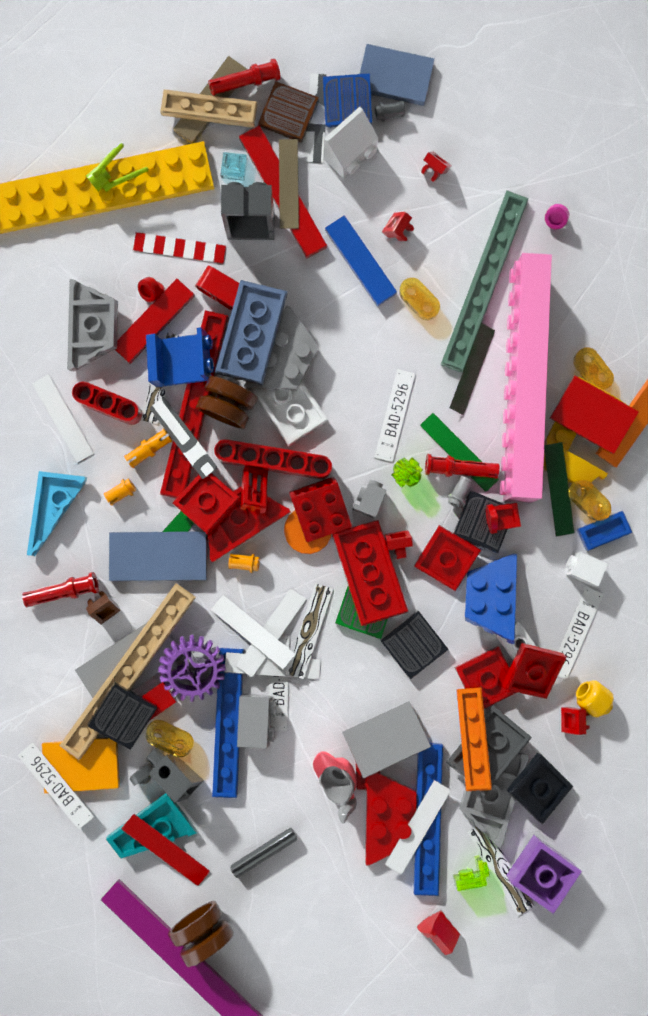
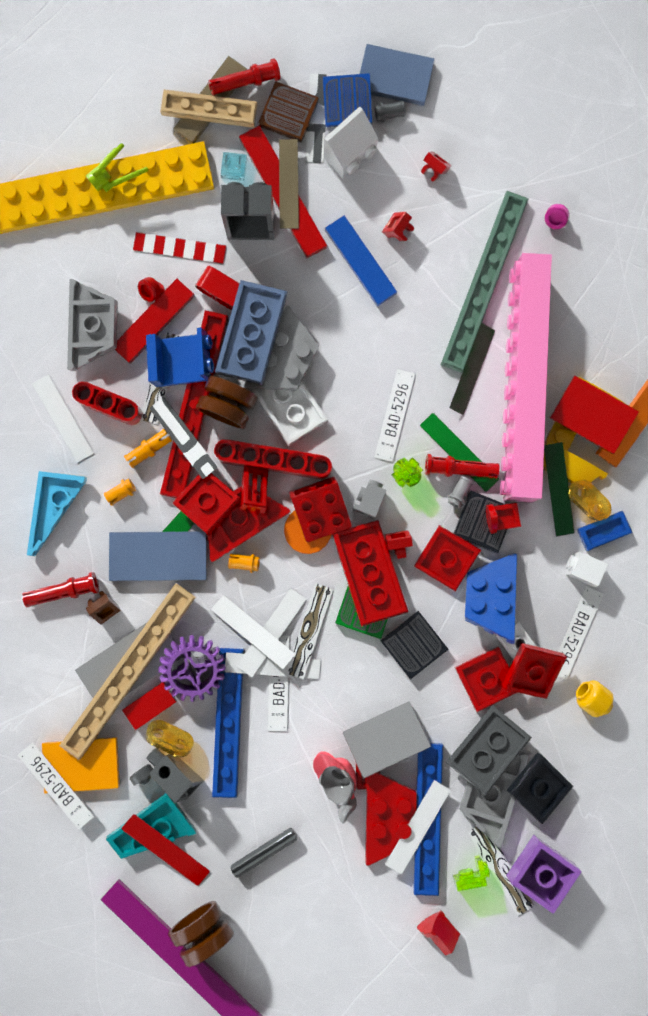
tile [87,682,157,750] -> none
light grey brick [237,694,276,749] -> none
clear yellow plate [399,278,440,320] -> none
orange tile [456,688,492,792] -> none
red tile [561,707,590,735] -> none
clear yellow plate [573,347,614,390] -> none

